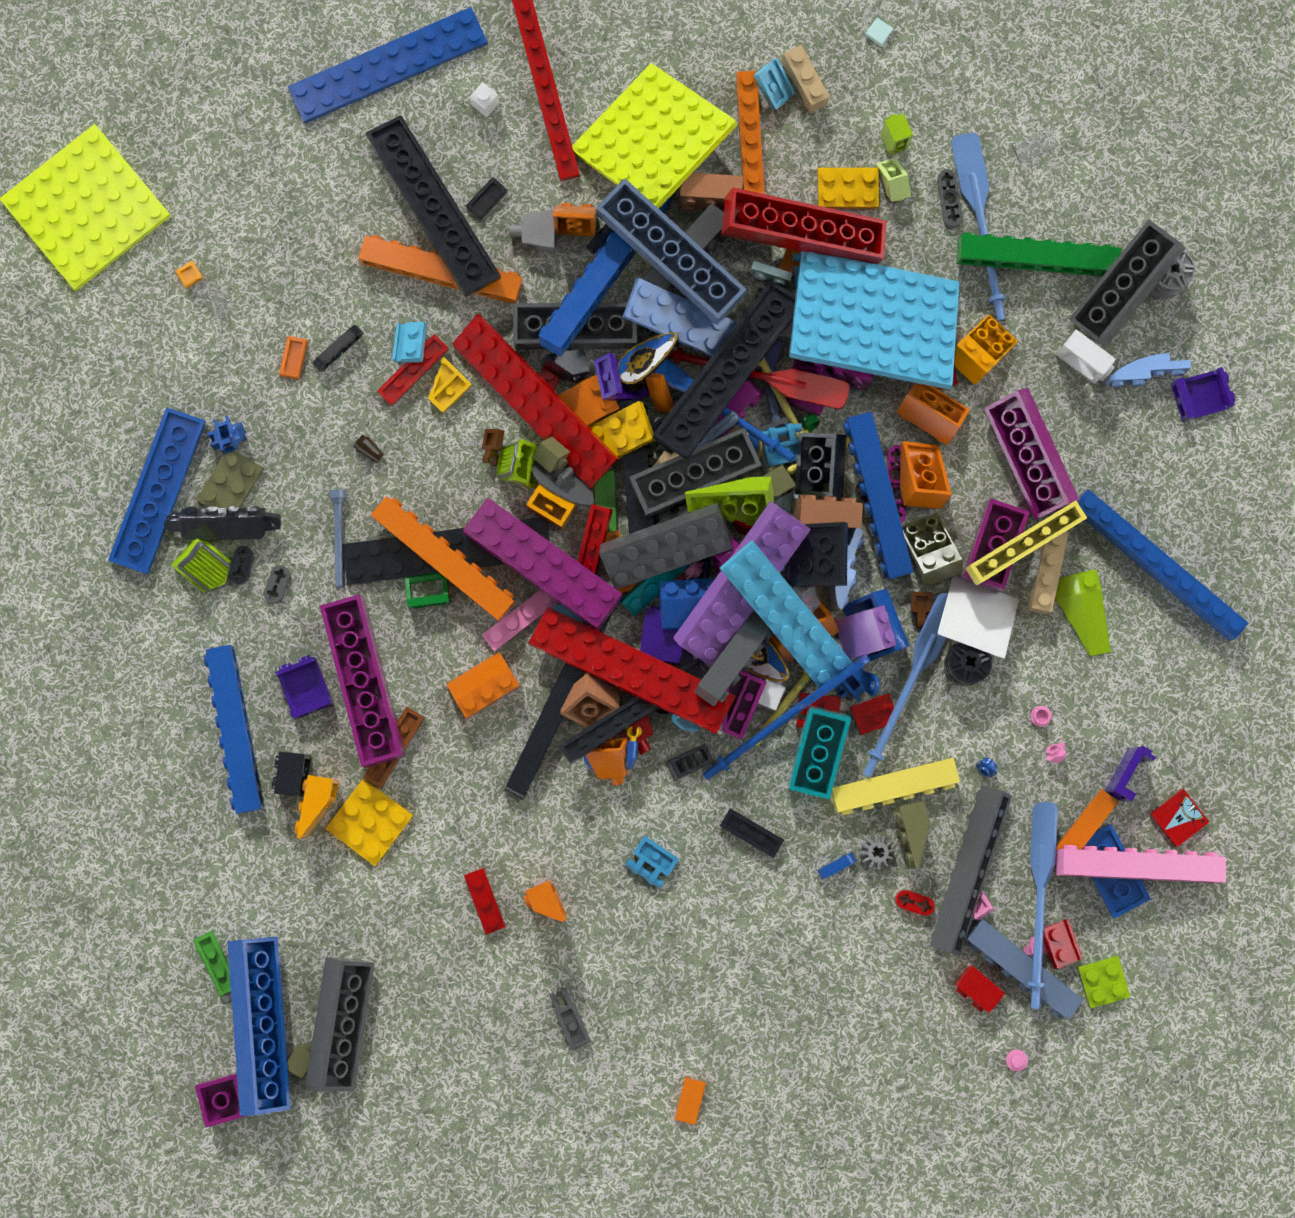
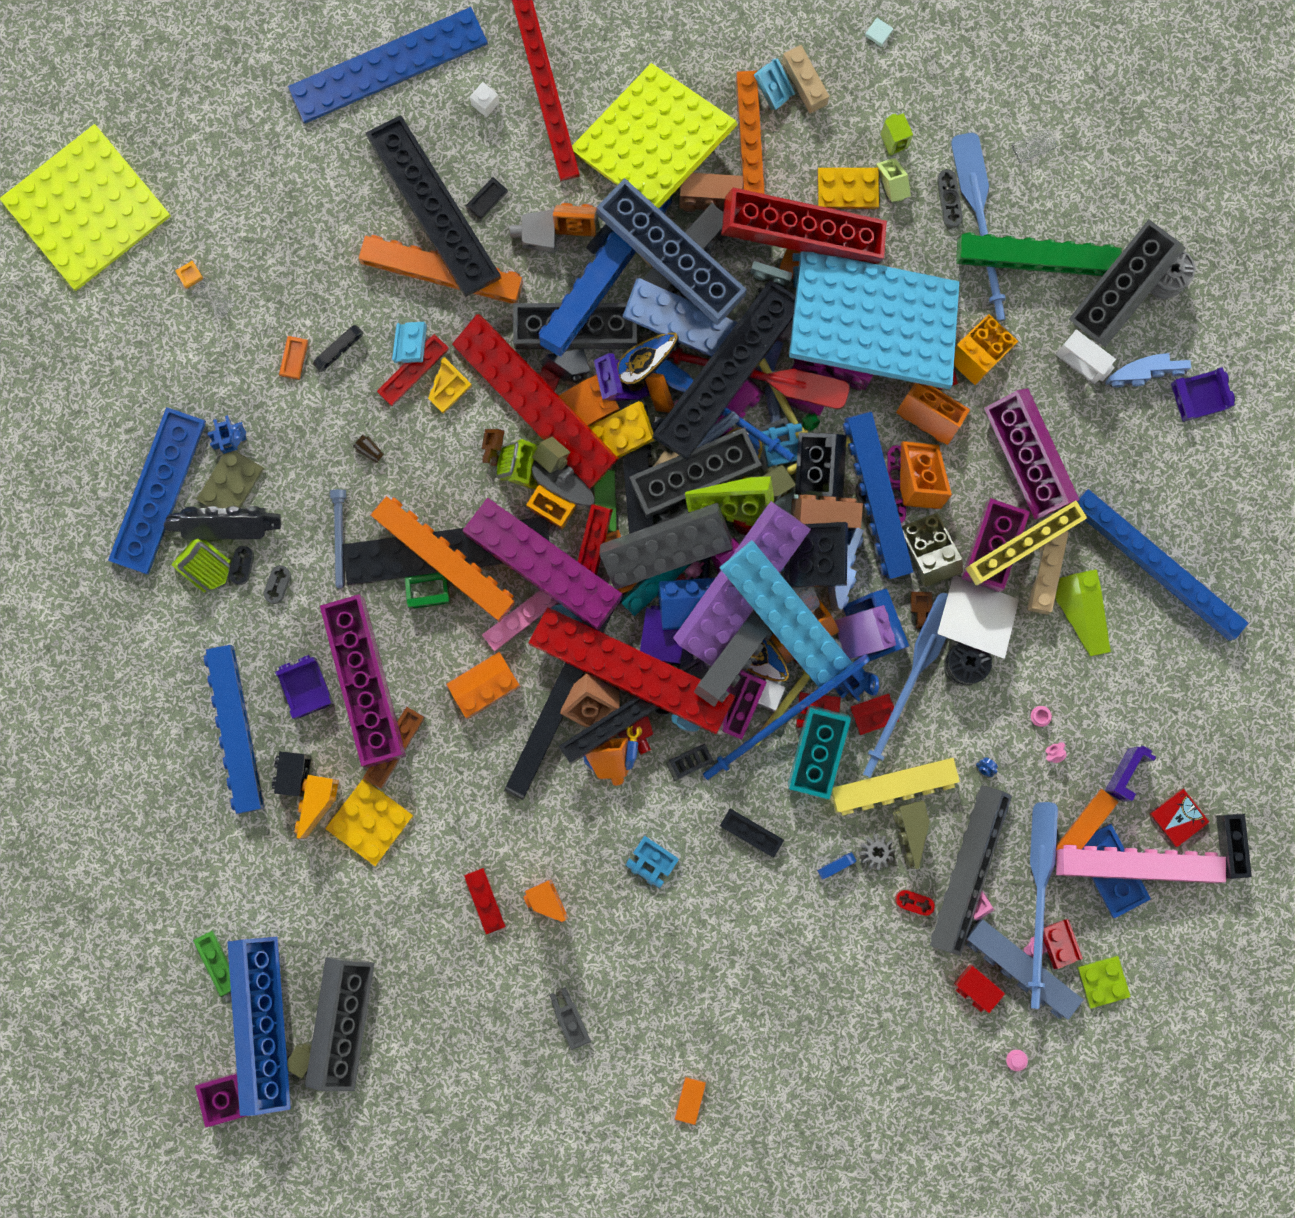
none -> black brick [1216,814,1252,879]

